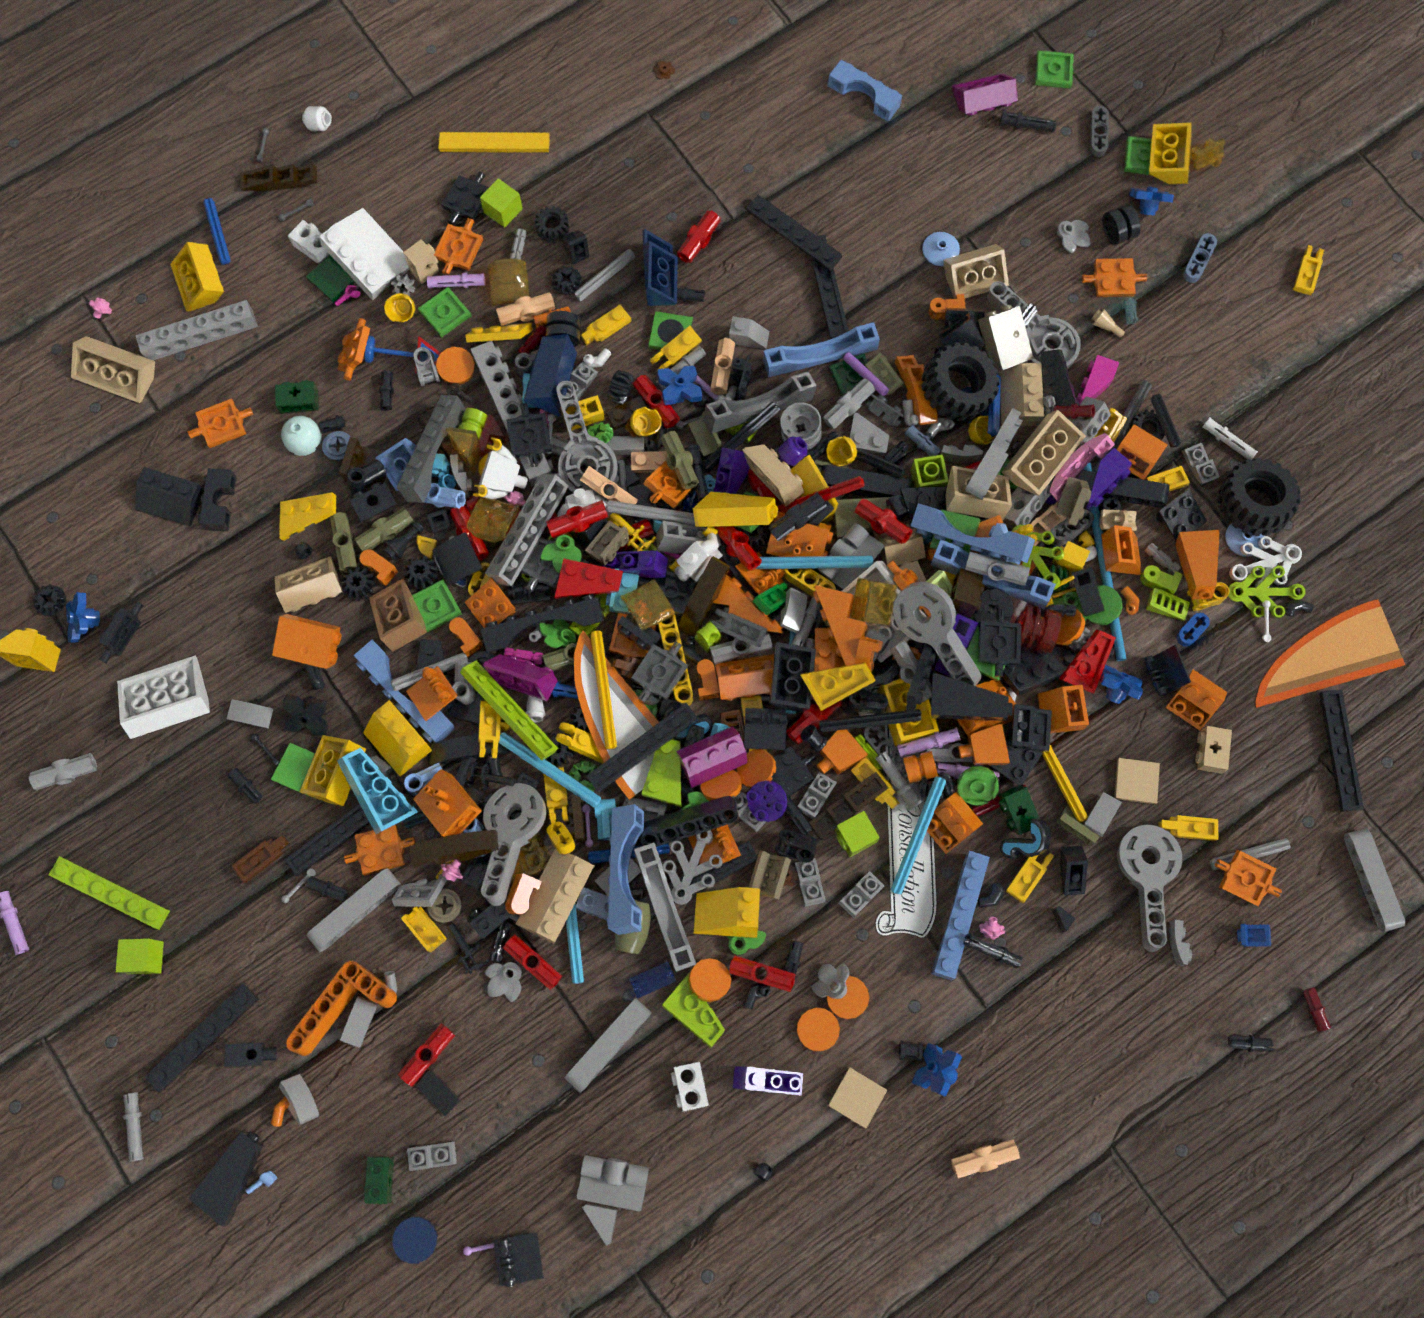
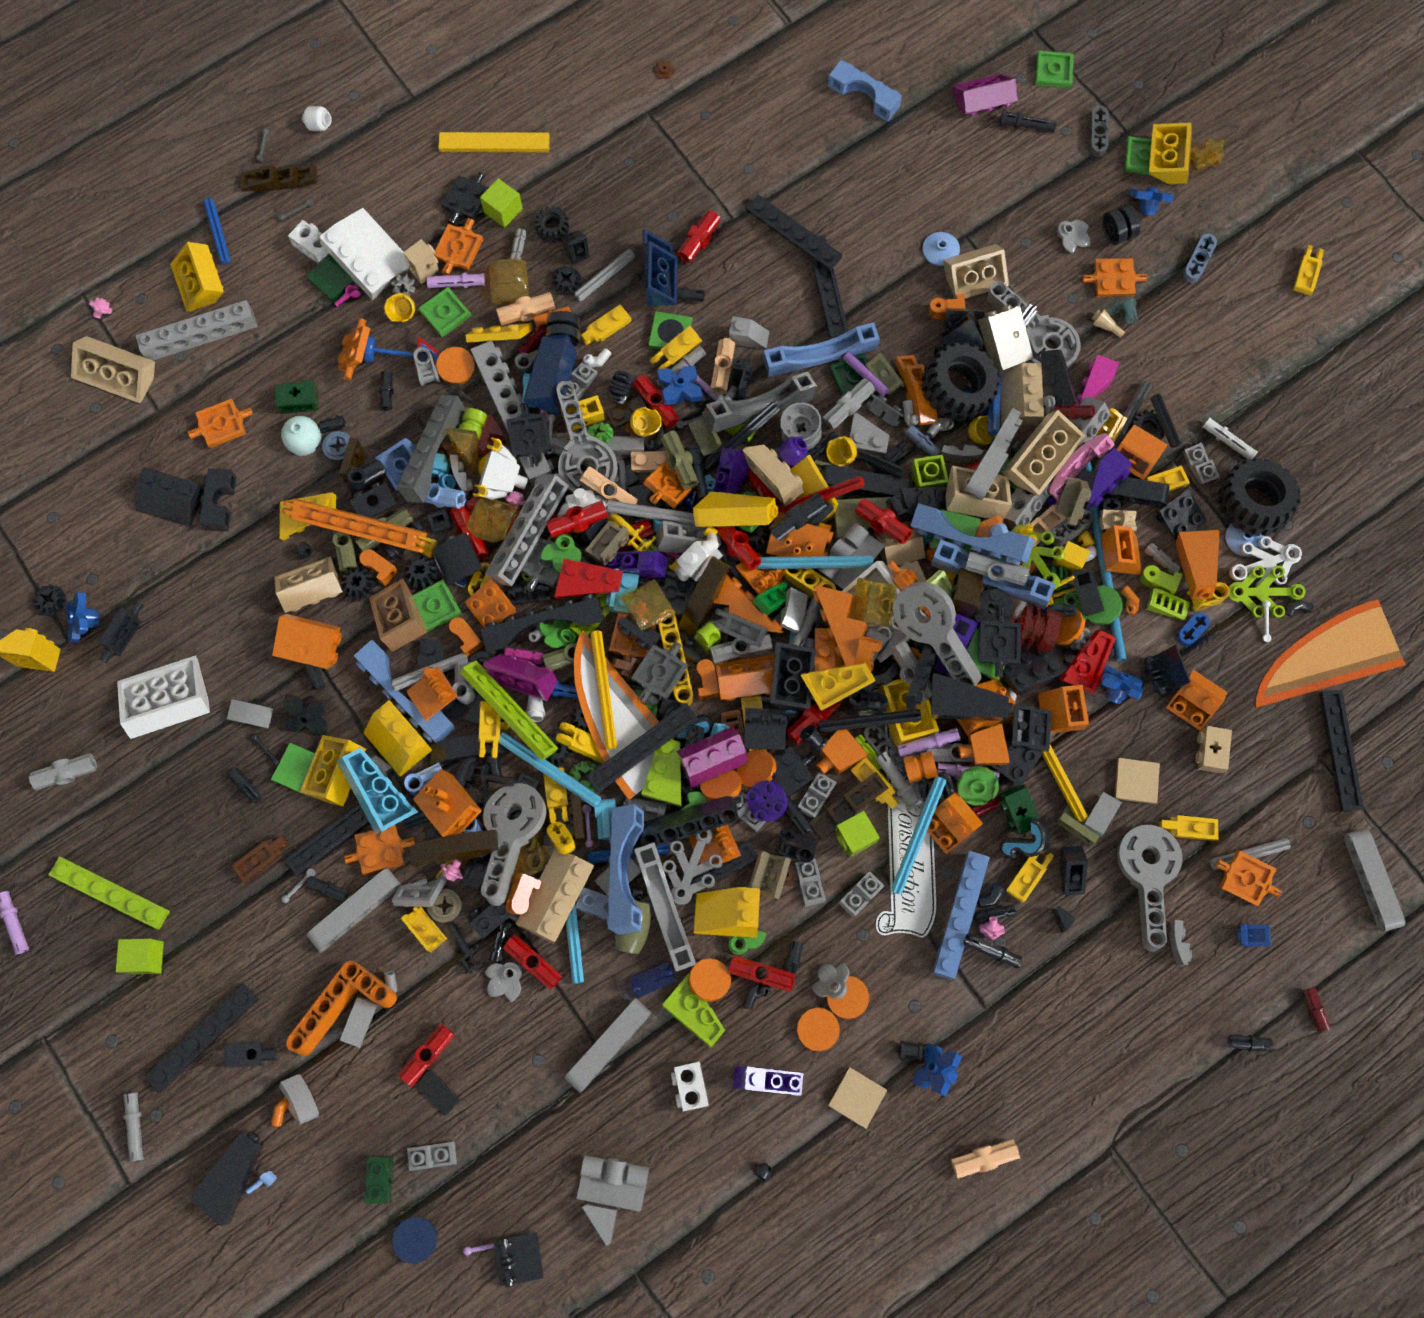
none -> orange hinge [282,499,427,553]
none -> black axle [975,904,1016,924]

